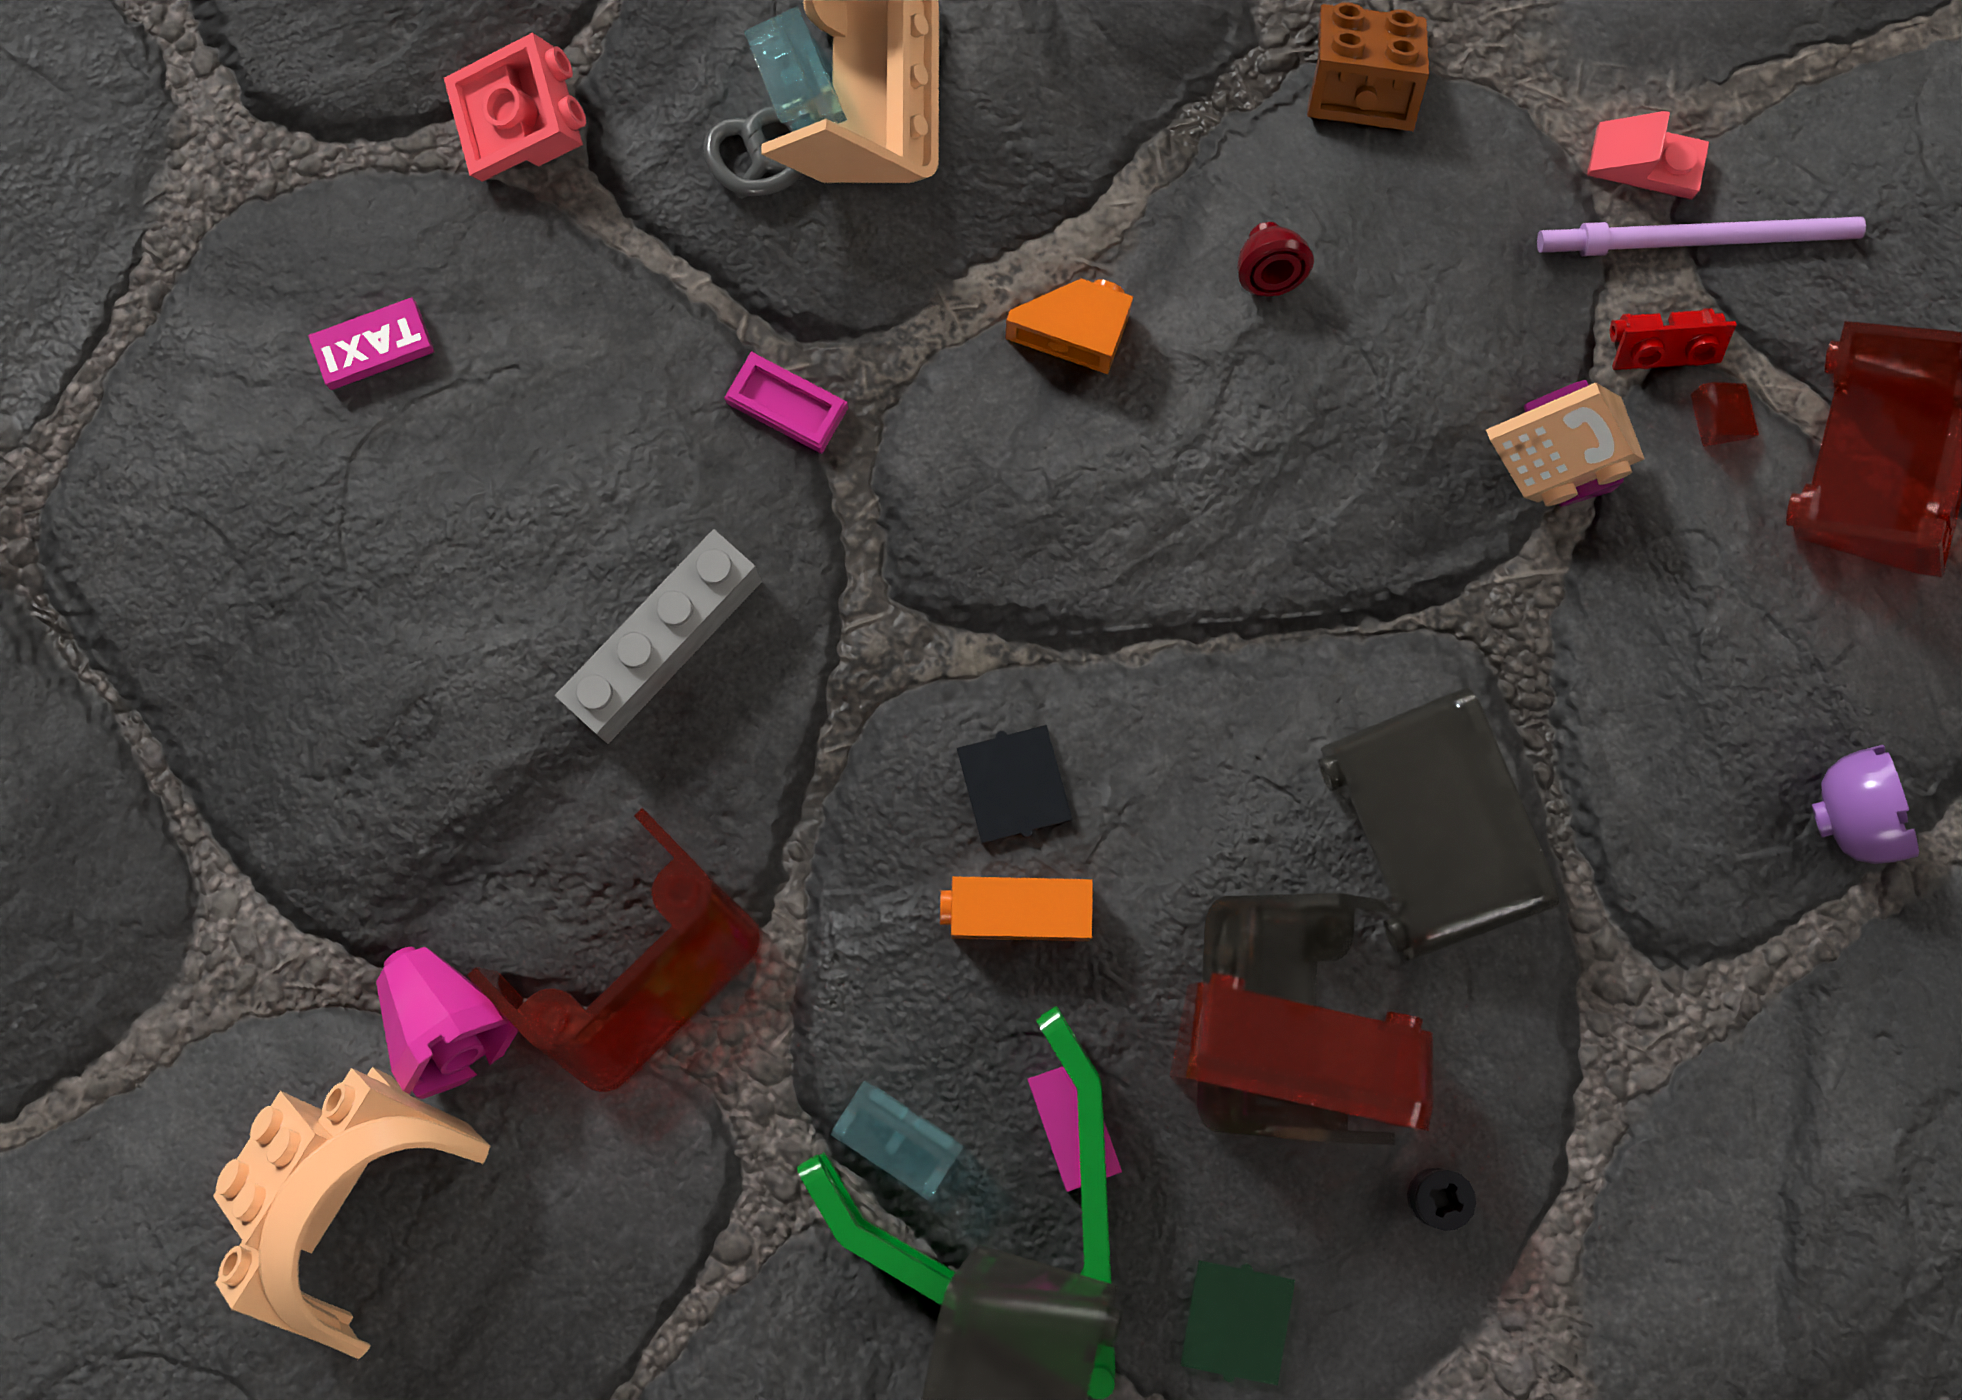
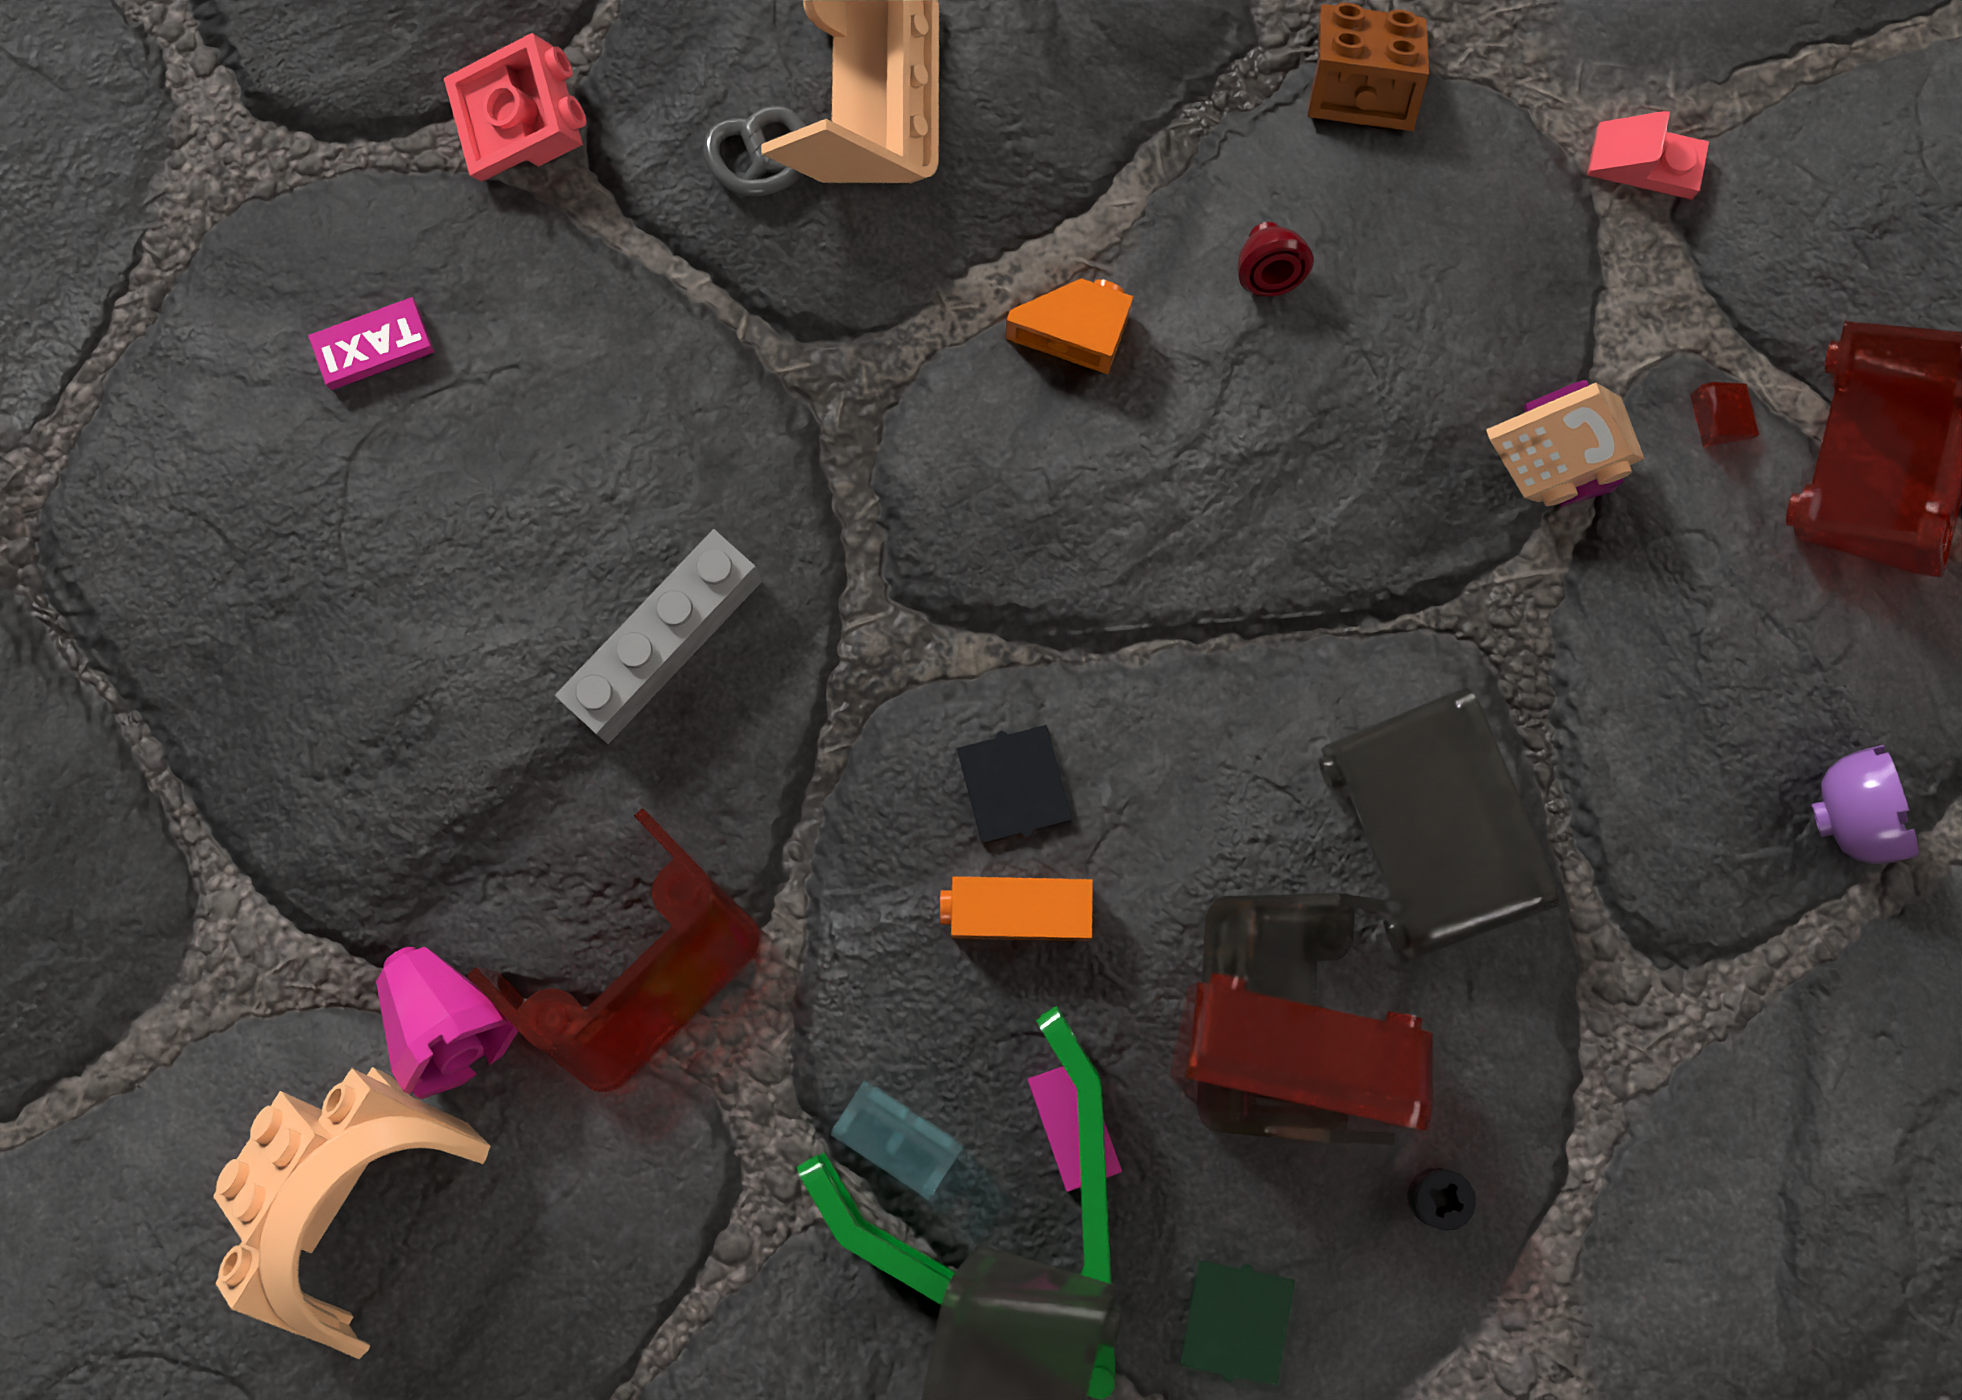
dark pink tile [724,352,848,454] -> none
clear light blue hinge [744,6,847,131] -> none
lavender bar [1537,217,1866,256] -> none
red hinge [1610,308,1736,370] -> none

